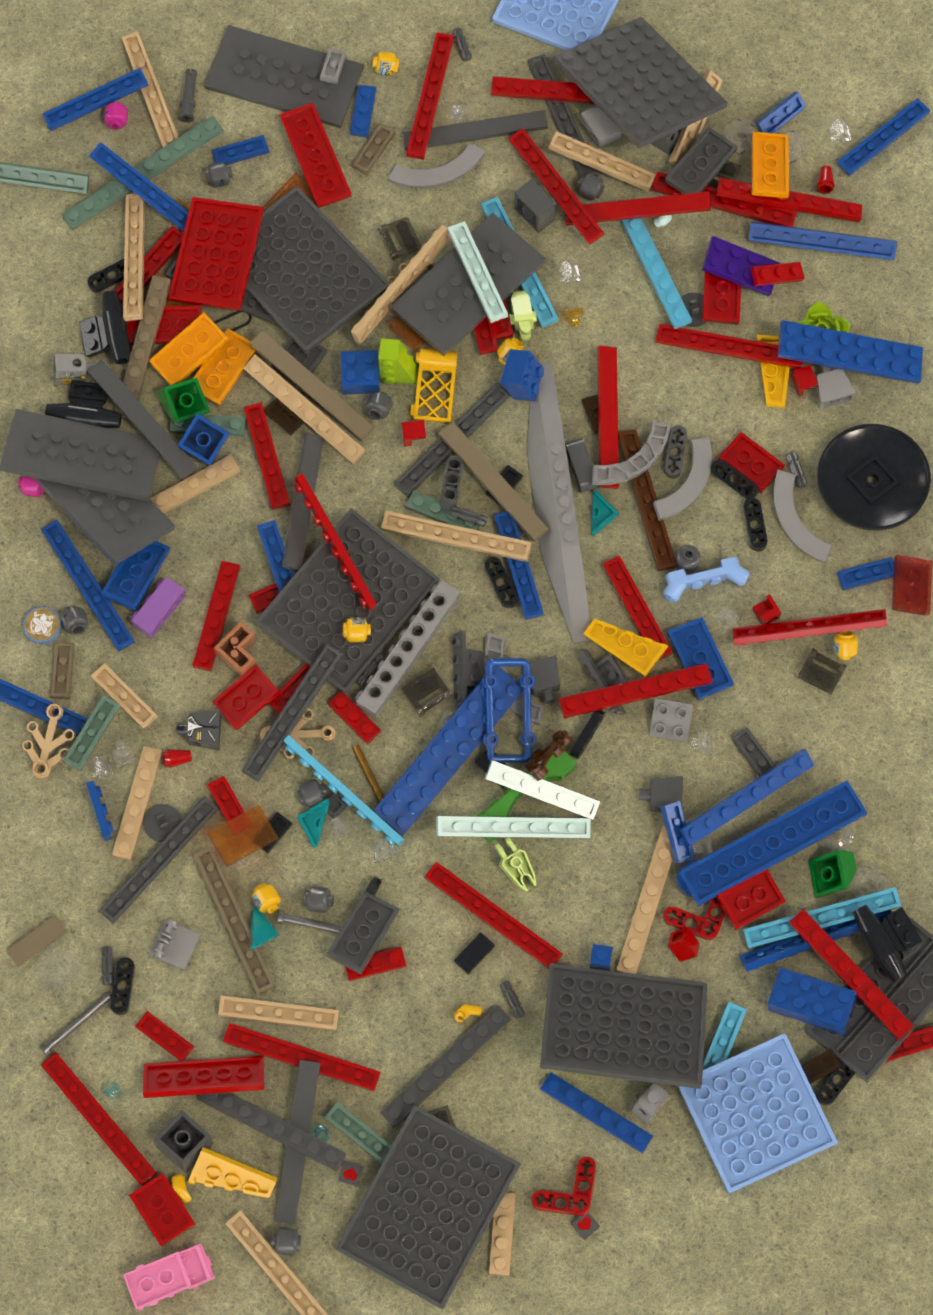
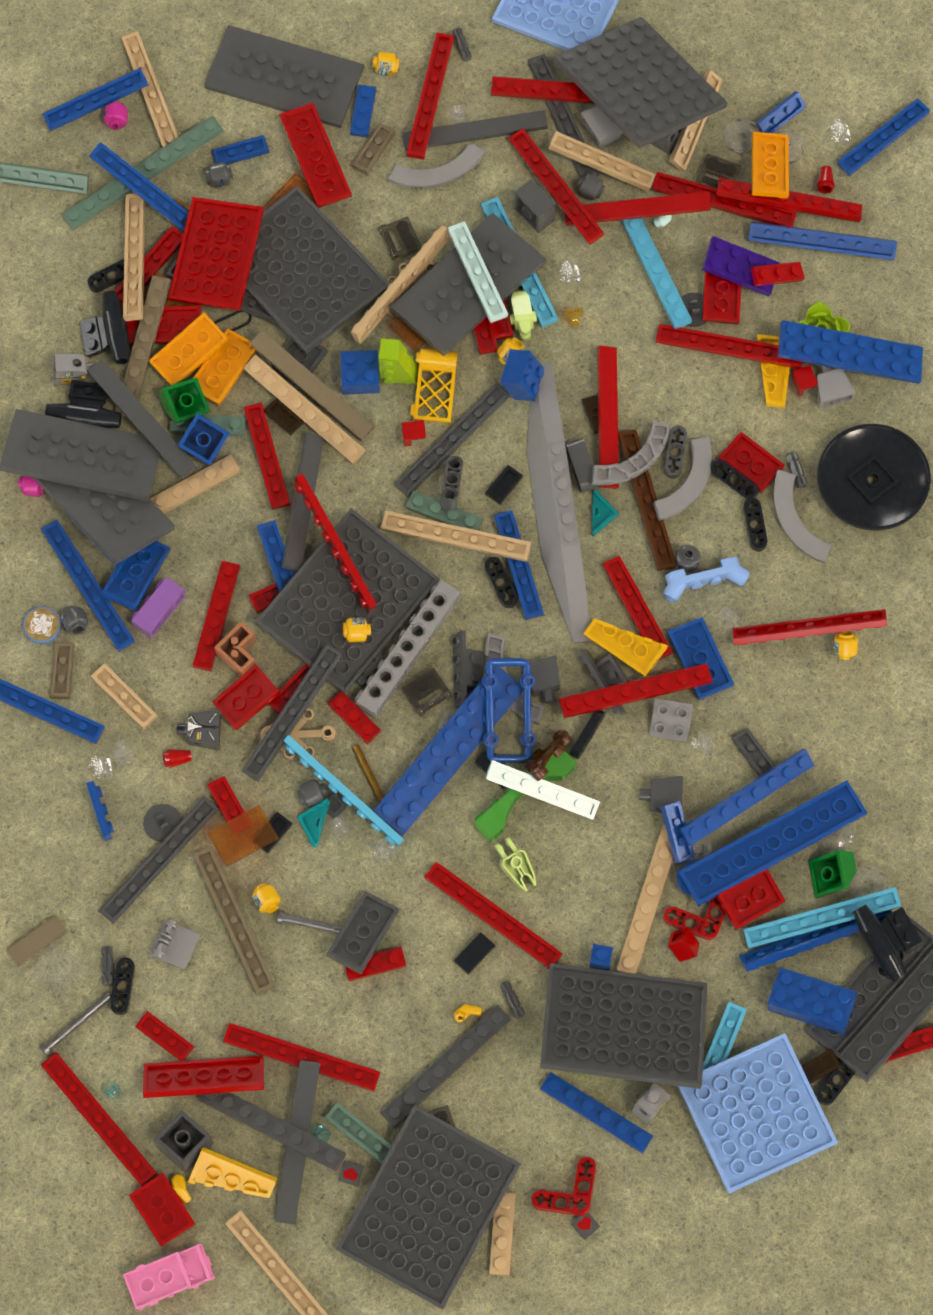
tan plant [22,704,76,778] -> none
sand green plate [63,696,120,772] -> none
tan plate [112,746,163,861] -> none
dark grey pin [178,69,197,123] -> none
tan plate [218,995,339,1031] -> none
teal tile [250,907,279,951] -> none
dark grey head [271,1227,301,1256] -> none
dark grey head [304,886,334,913] -> none
light grey plate [320,48,346,84] -> none
dark grey head [365,392,392,420] -> none
pearl dark grey tile [366,876,382,896] -> none
light aqua plate [436,816,591,838] -> none
dark tan tile [439,422,549,542] -> none
dark grey axle [451,506,488,527] -> none
dark grey plate [665,127,738,194] -> none
red panel [752,594,781,625] -> none
red plate [789,909,914,1041] -> none
clear smoke plate [797,648,847,695] -> none
blue tile [837,557,898,591] -> none
clear red tile [892,555,933,616] -> none

